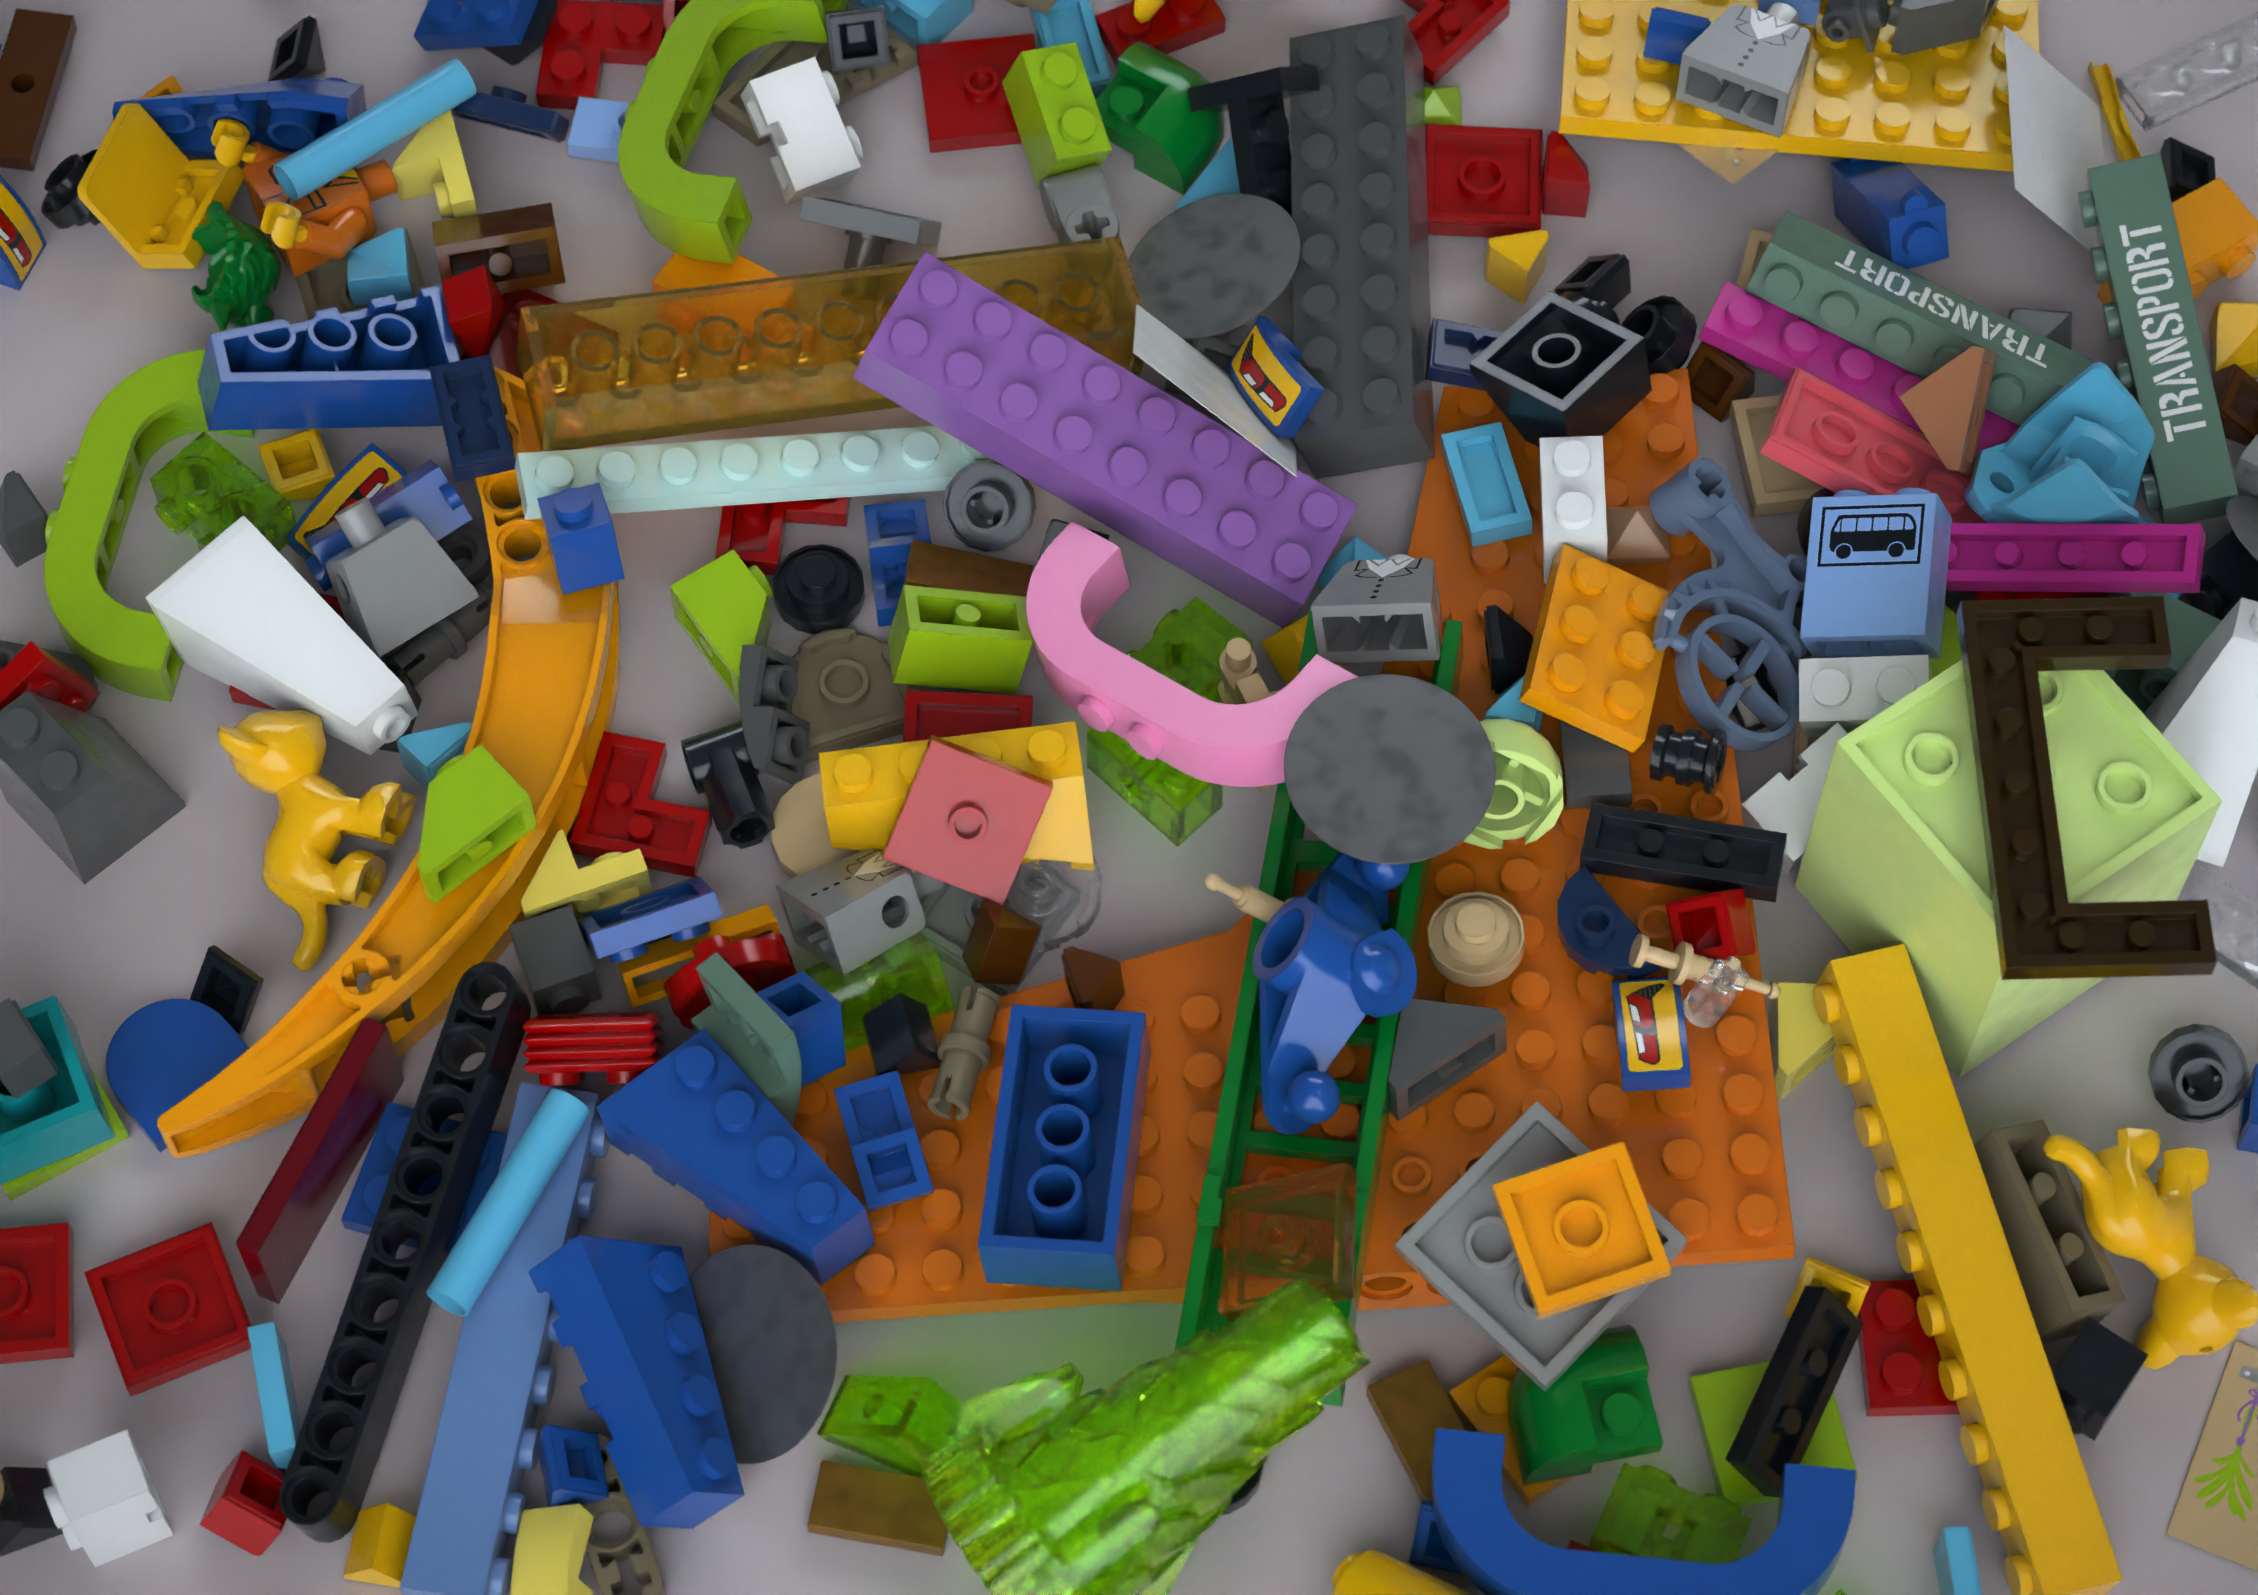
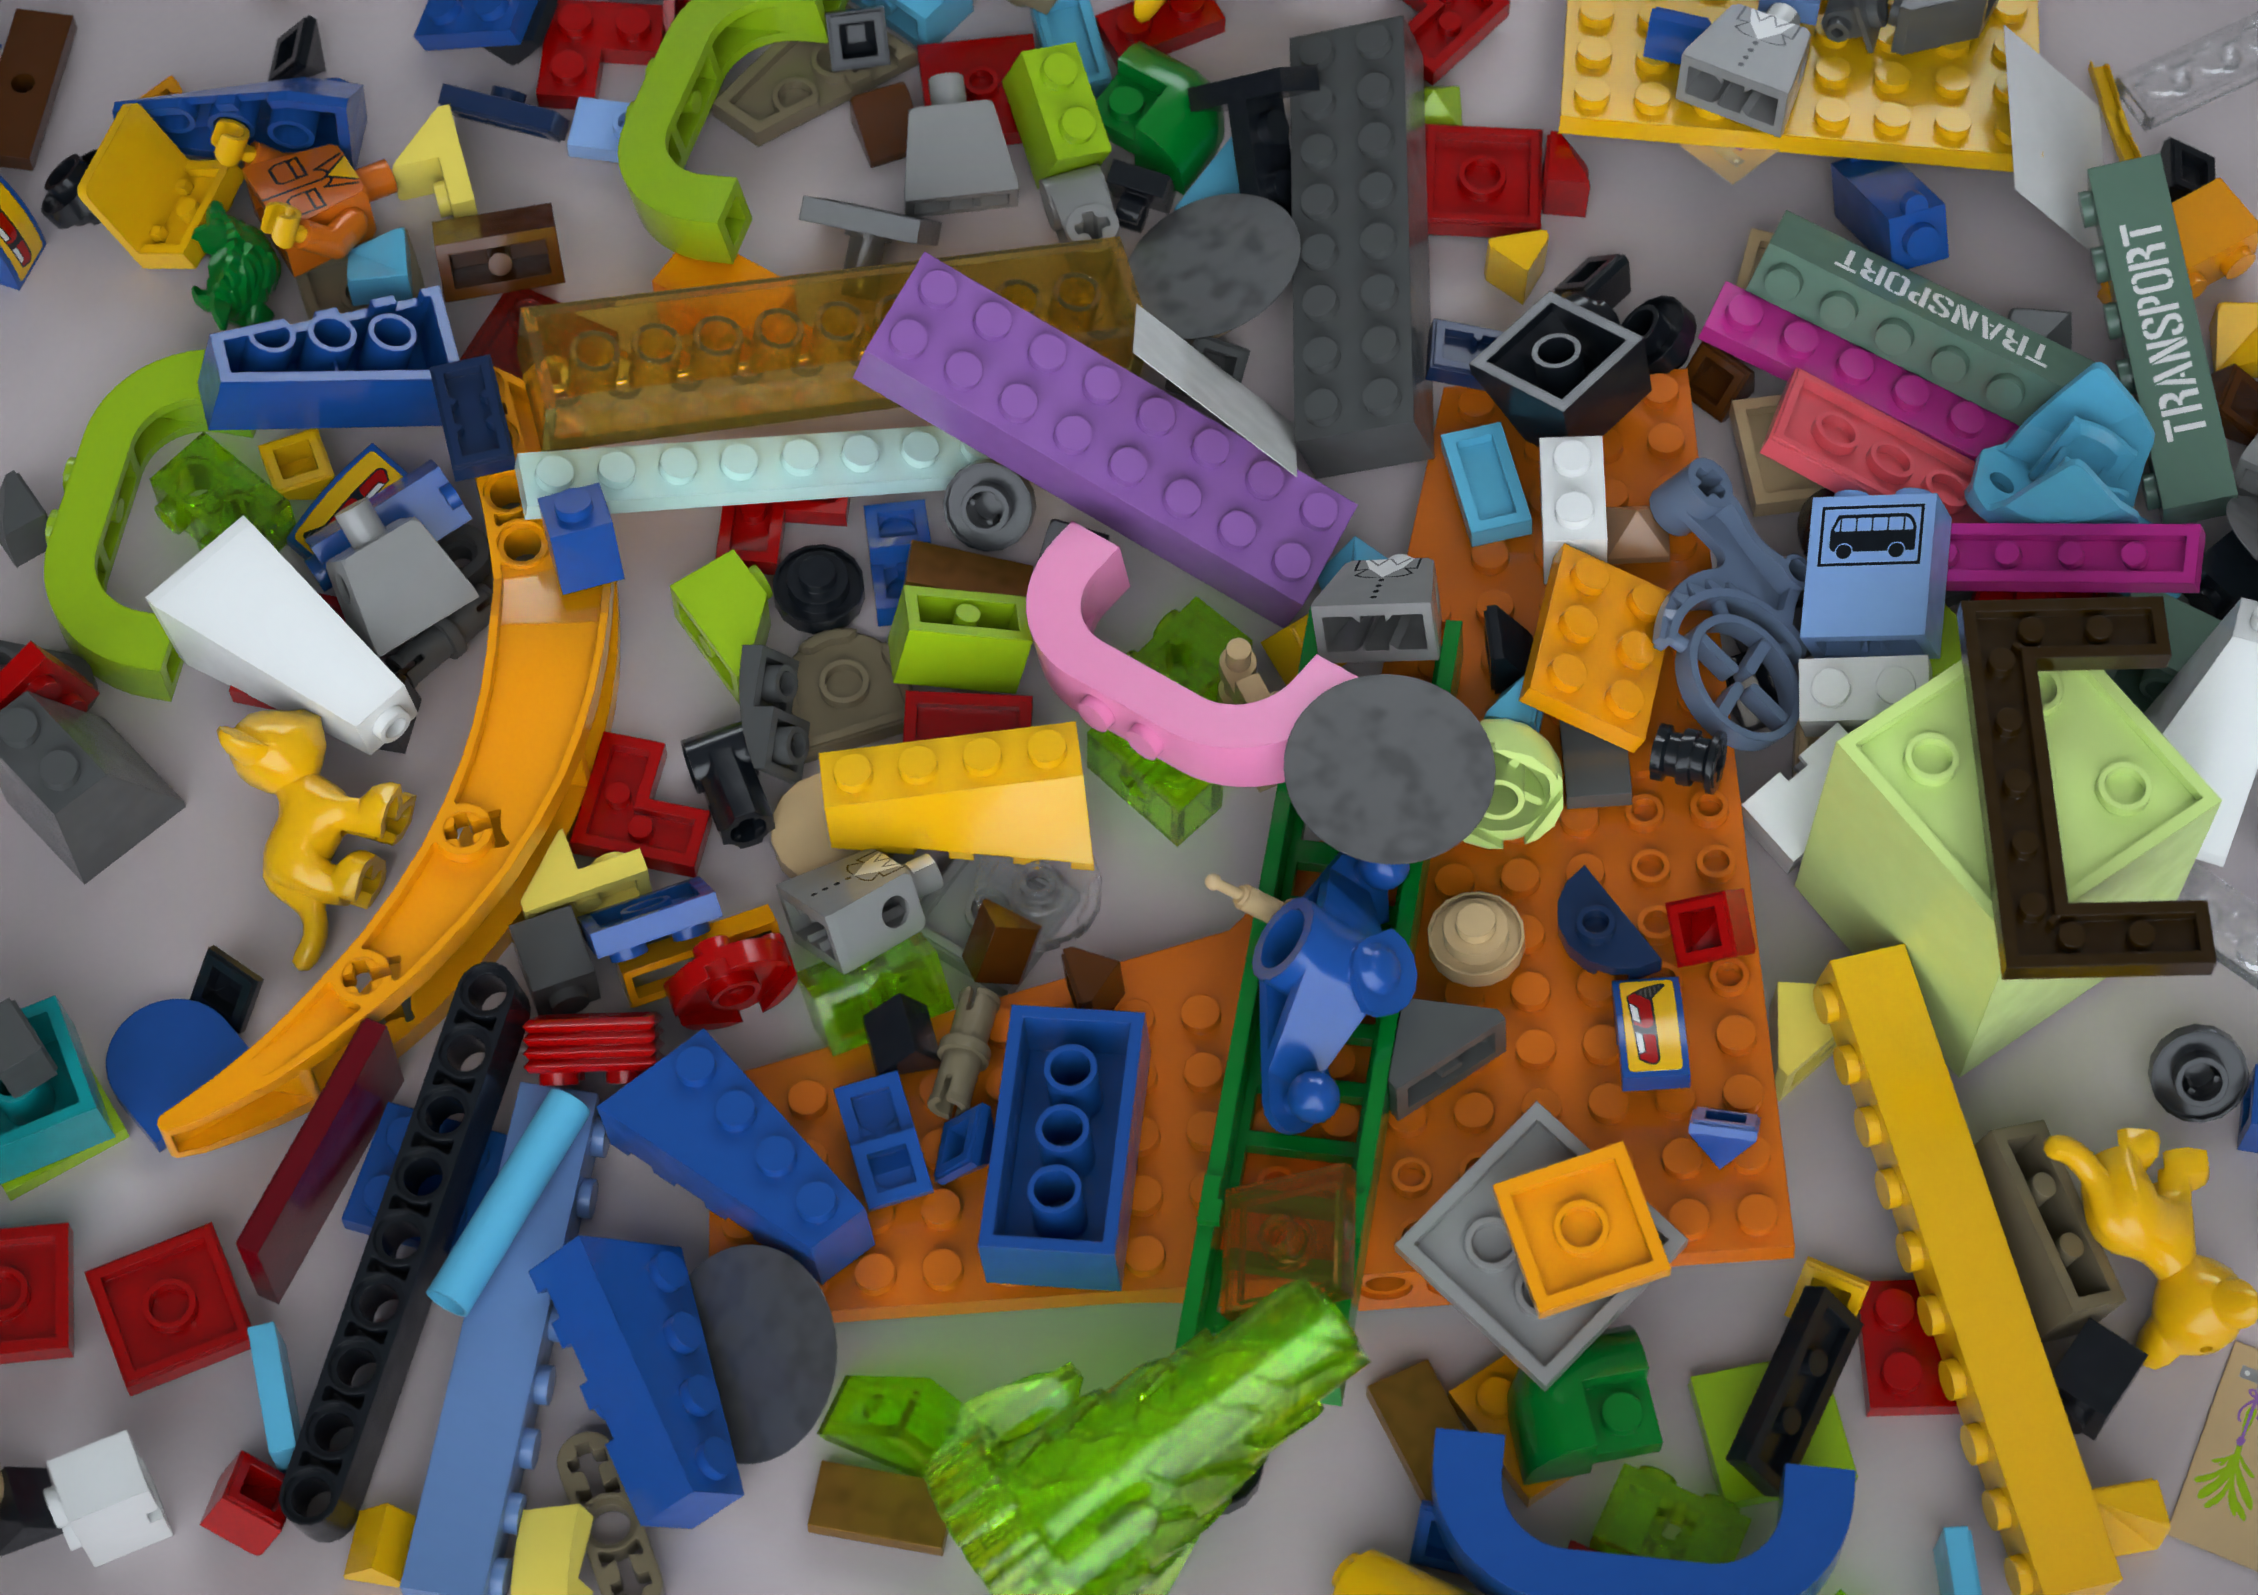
medium azure piece [273,59,476,201] -> none
medium azure slope [396,721,472,790] -> none
lime slope [417,744,537,905] -> none
red slope [442,265,505,358] -> none
blue slope [538,1424,609,1507] -> none
sand green slope [690,952,802,1126] -> none
white brick [740,57,863,205] -> none
blue brick [757,971,846,1087] -> none
plate [882,735,1053,905] -> none
slope [1228,316,1325,439] -> none
black plate [1580,802,1787,903] -> none
tan piece [1629,934,1781,999] -> none
clear piece [1682,956,1749,1028] -> none
nougat slope [1899,346,1997,476] -> none
none -> reddish brown slope [850,82,914,168]
none -> light grey torso [904,73,1019,217]
none -> blue slope [934,1103,994,1185]
none -> black tile [1106,159,1176,234]
none -> blue slope [1688,1107,1761,1169]
none -> yellow slope [2092,1478,2171,1557]

